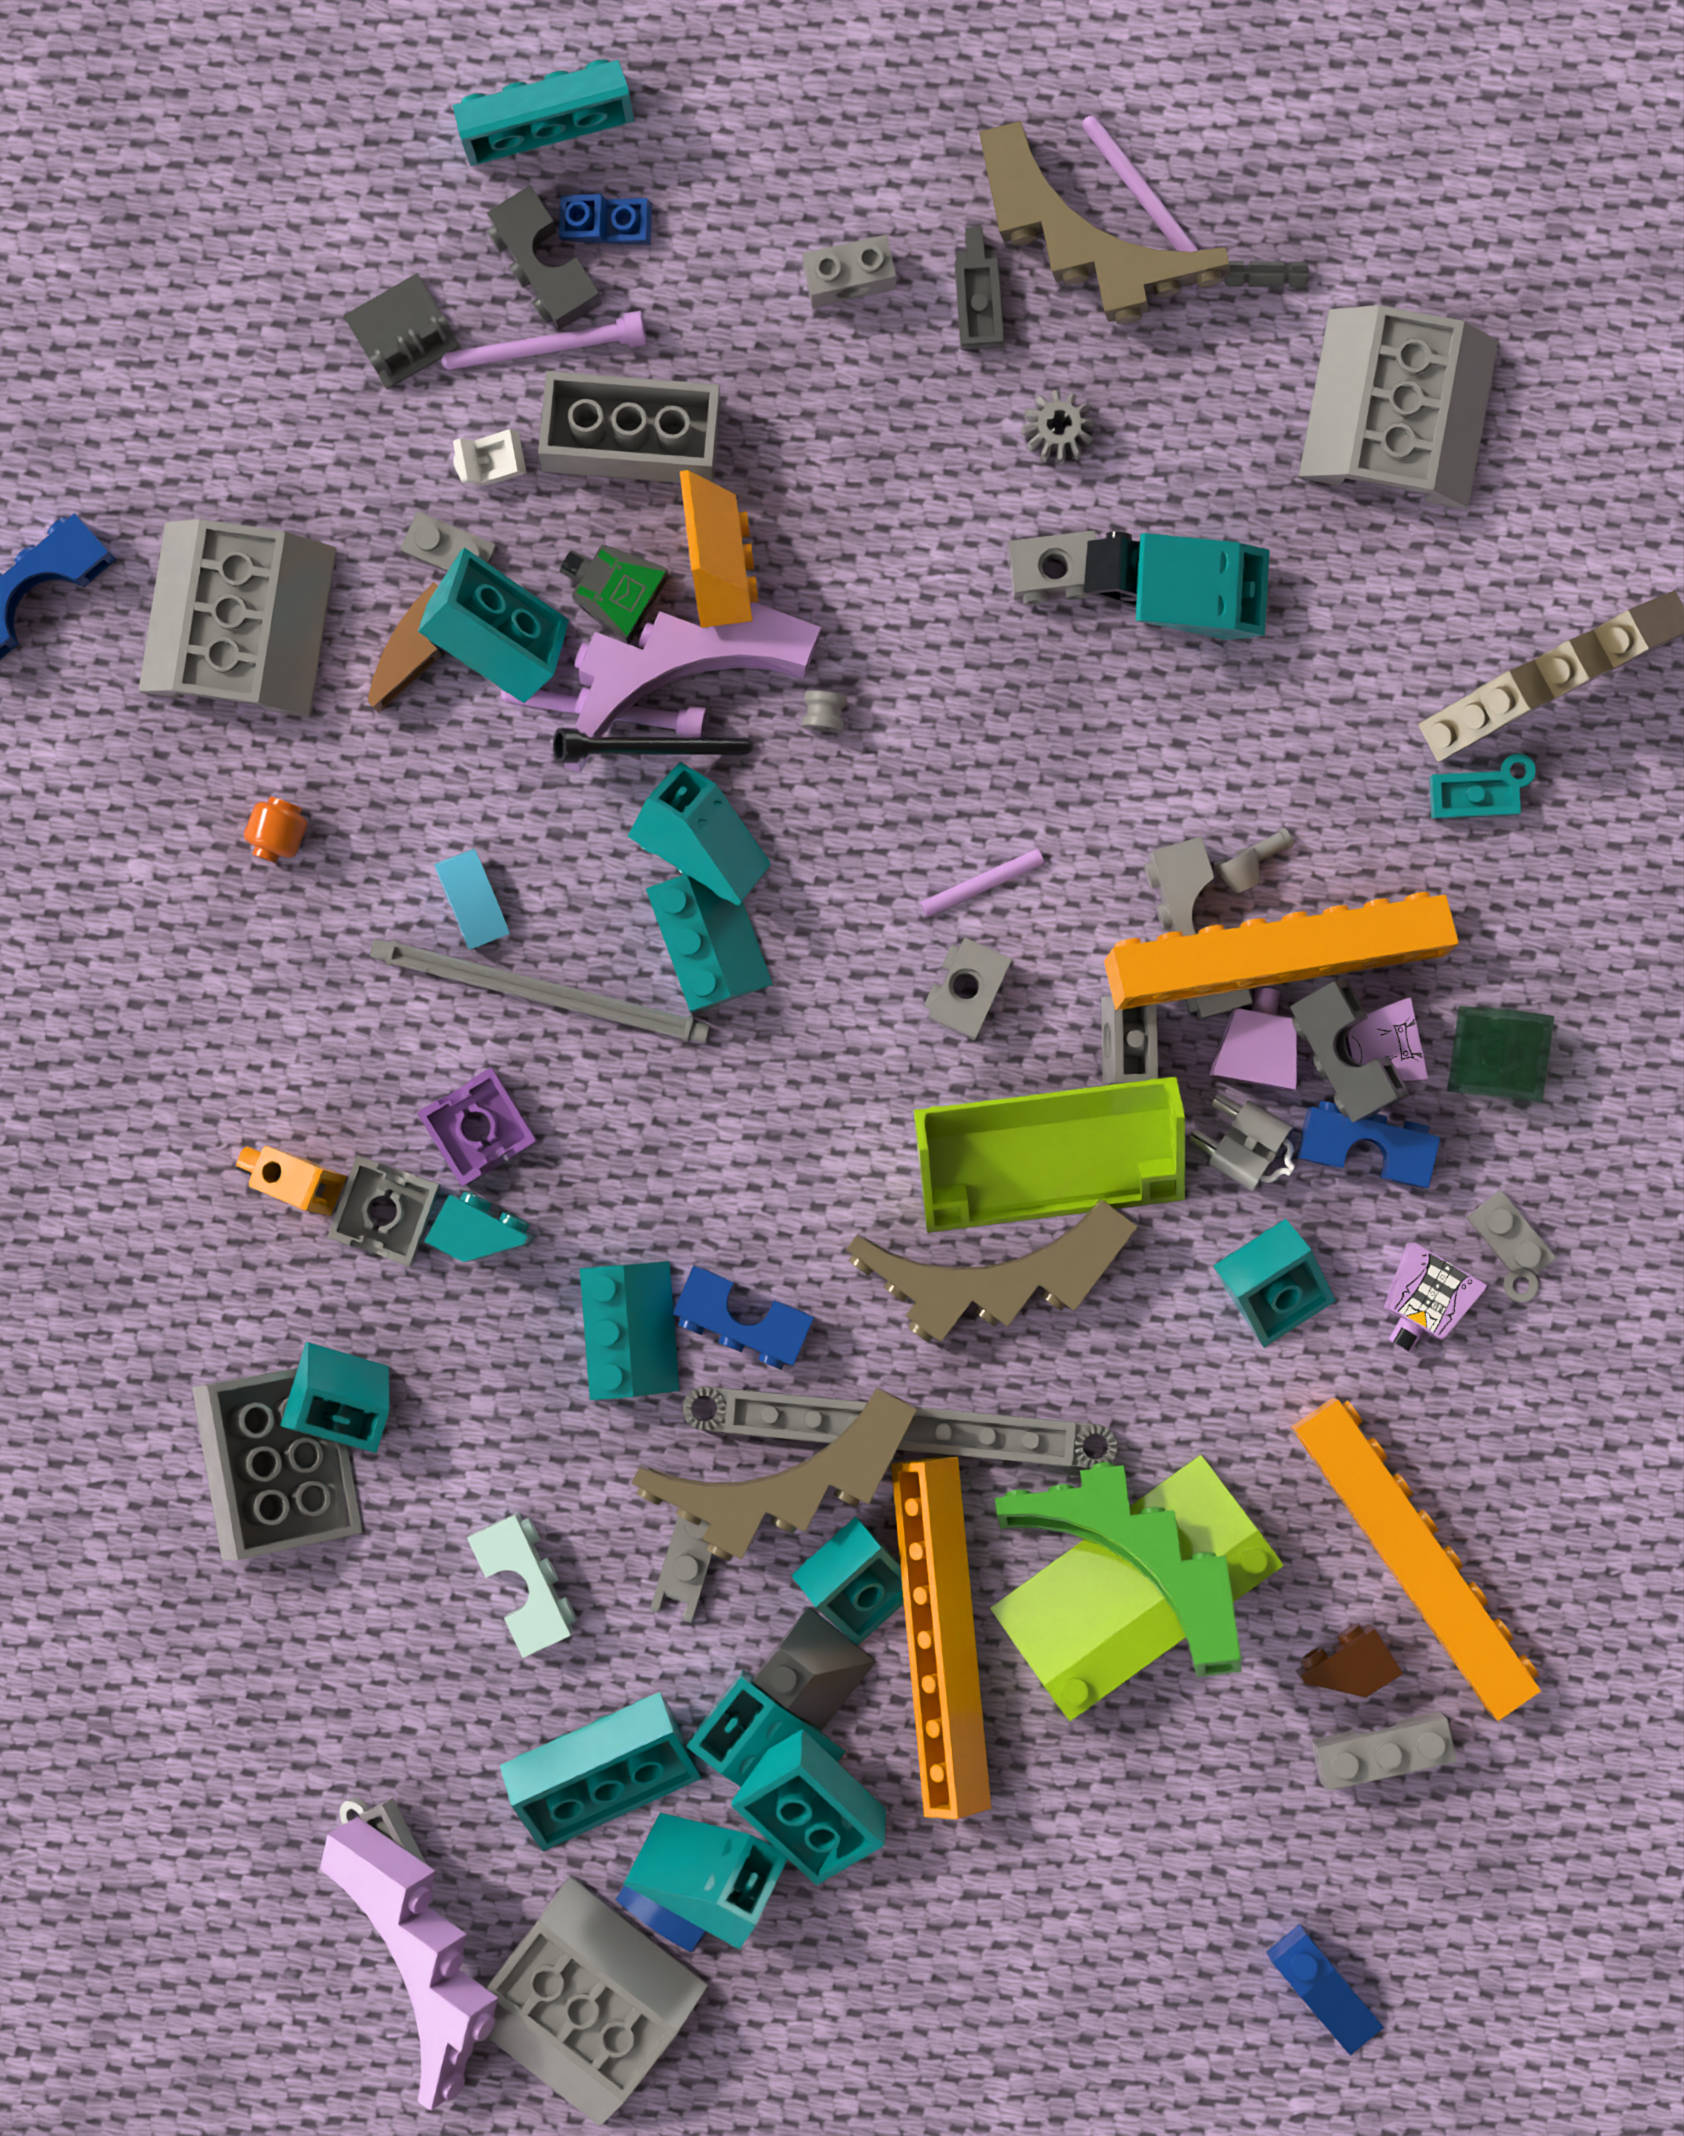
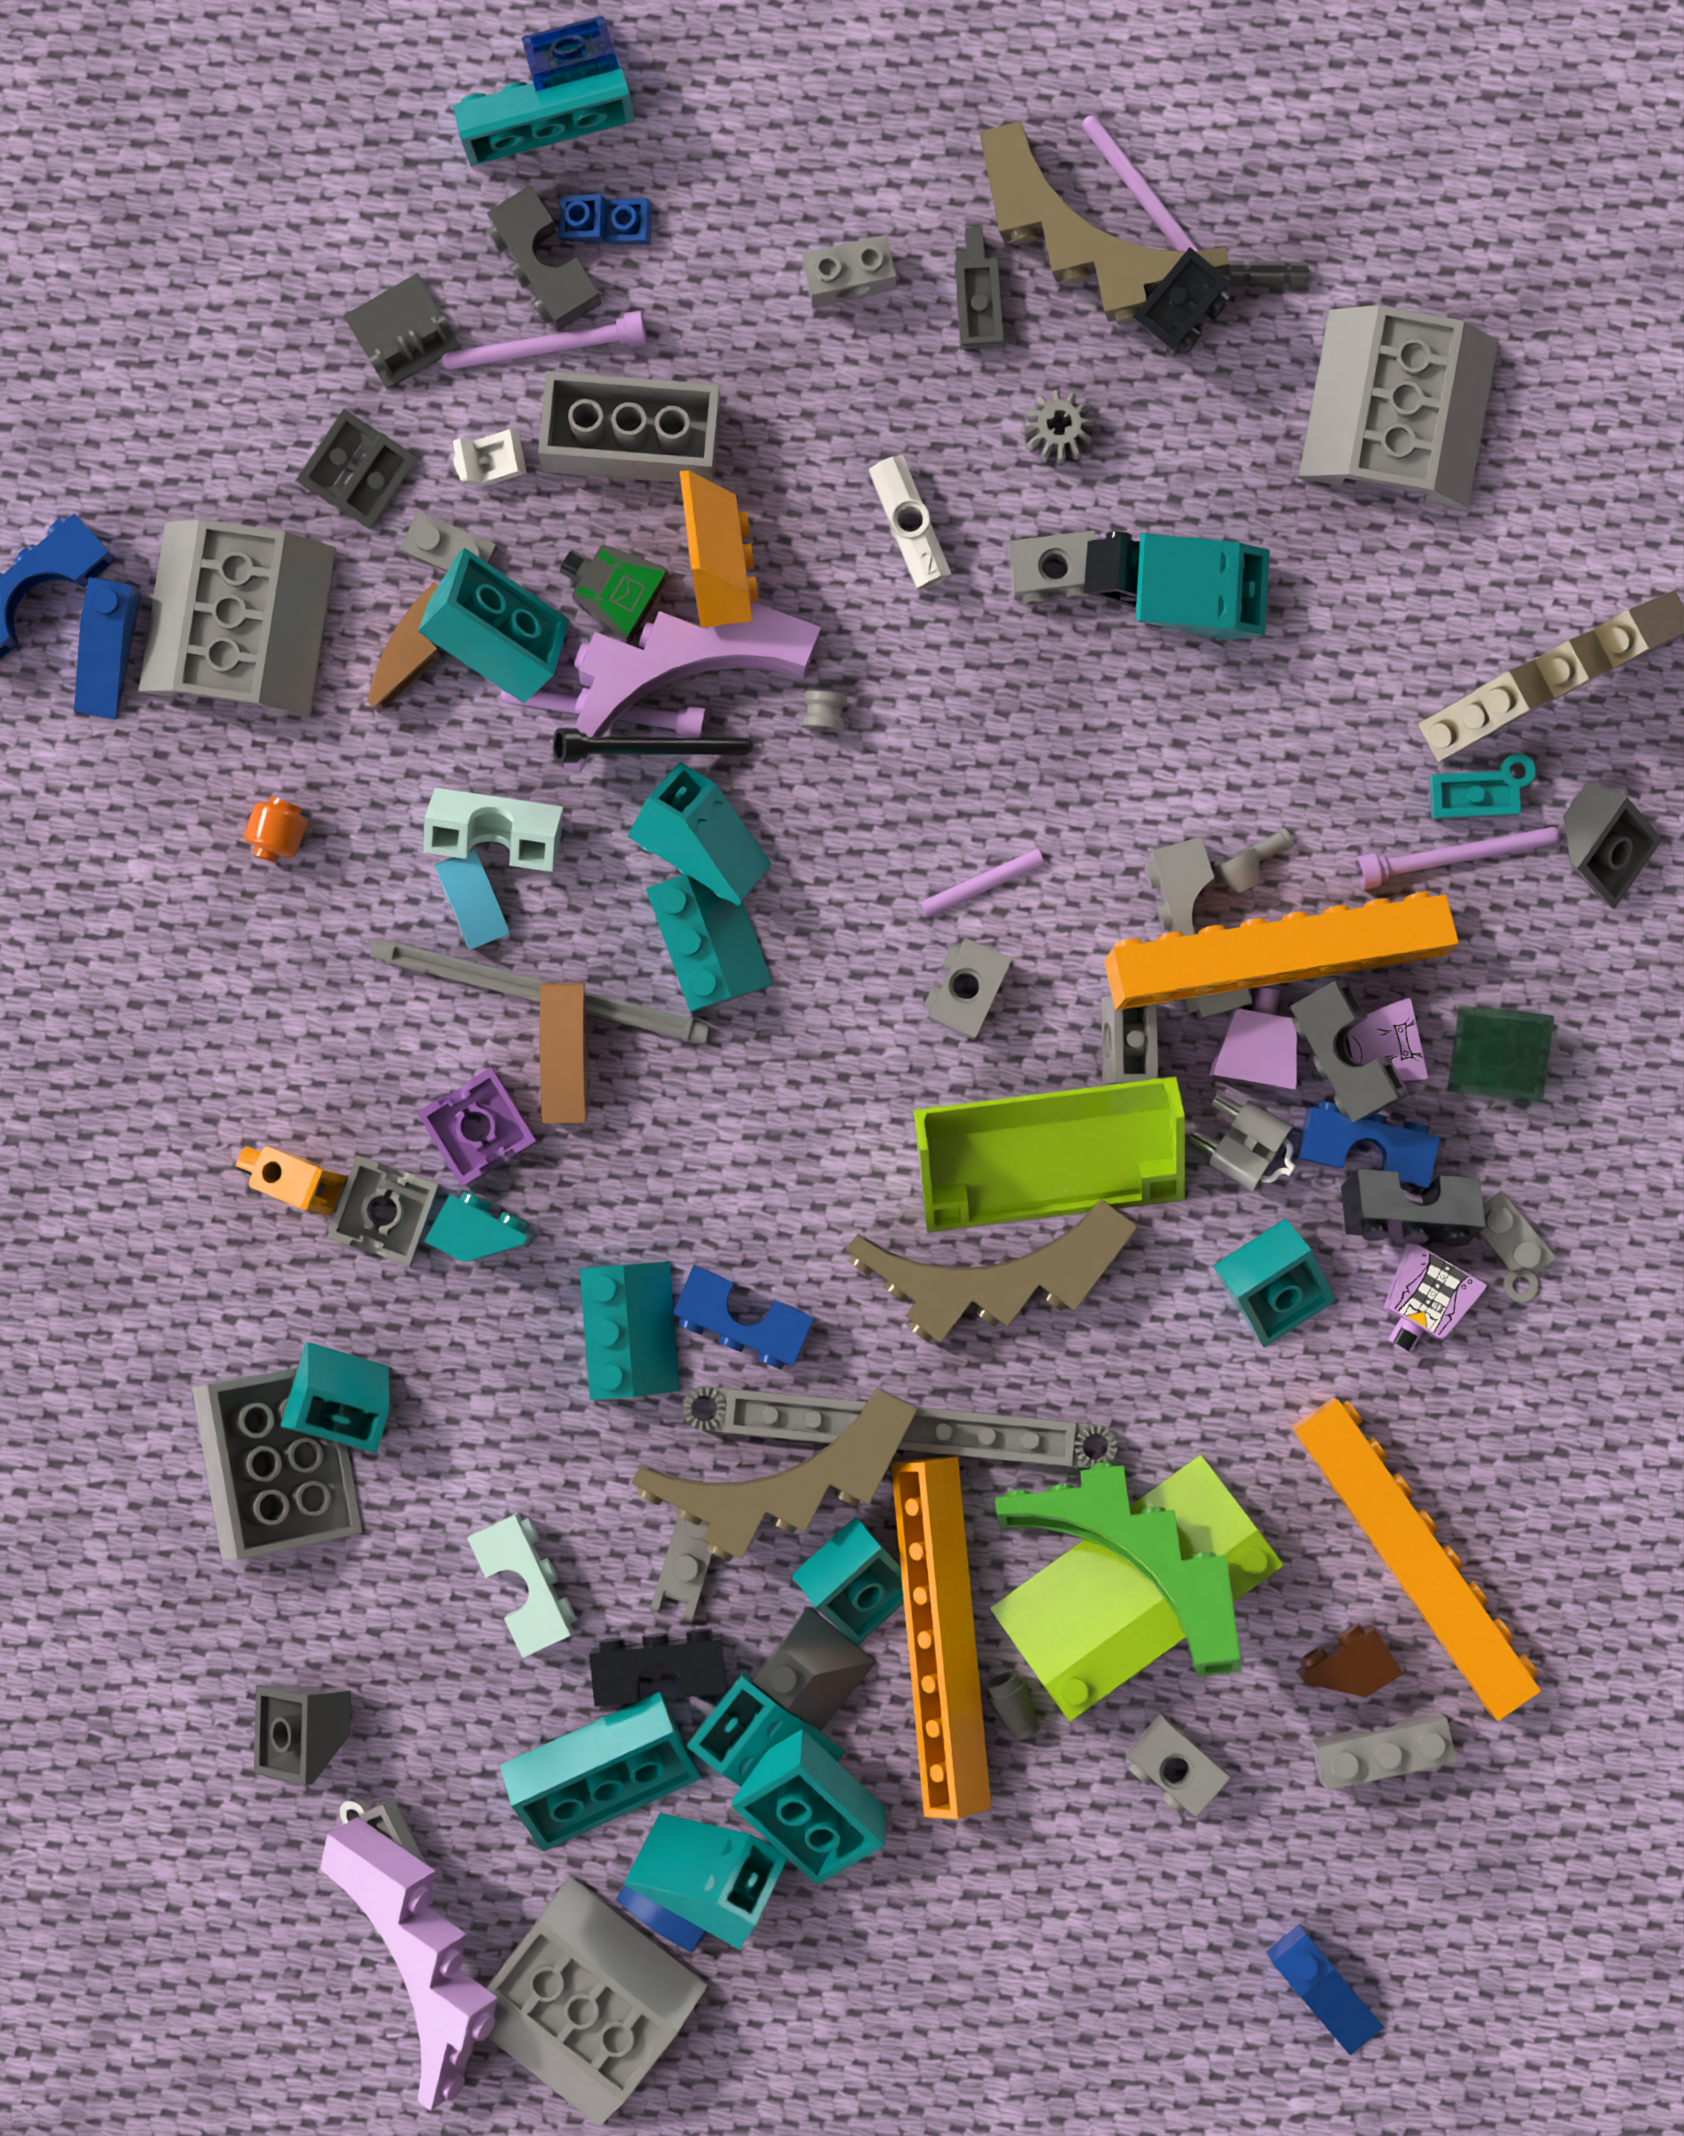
none -> blue slope [74,577,142,720]
none -> dark grey slope [254,1685,352,1785]
none -> dark grey slope [295,409,417,529]
none -> light aqua arch [423,787,563,872]
none -> clear blue tile [521,16,619,91]
none -> medium nougat slope [540,982,589,1123]
none -> black arch [589,1628,727,1707]
none -> white piece [868,455,952,590]
none -> dark grey cone [986,1671,1040,1740]
none -> light grey brick [1126,1713,1231,1818]
none -> black bracket [1133,247,1231,357]
none -> black arch [1341,1169,1486,1247]
none -> lavender piece [1355,827,1561,890]
none -> dark grey slope [1563,781,1663,909]

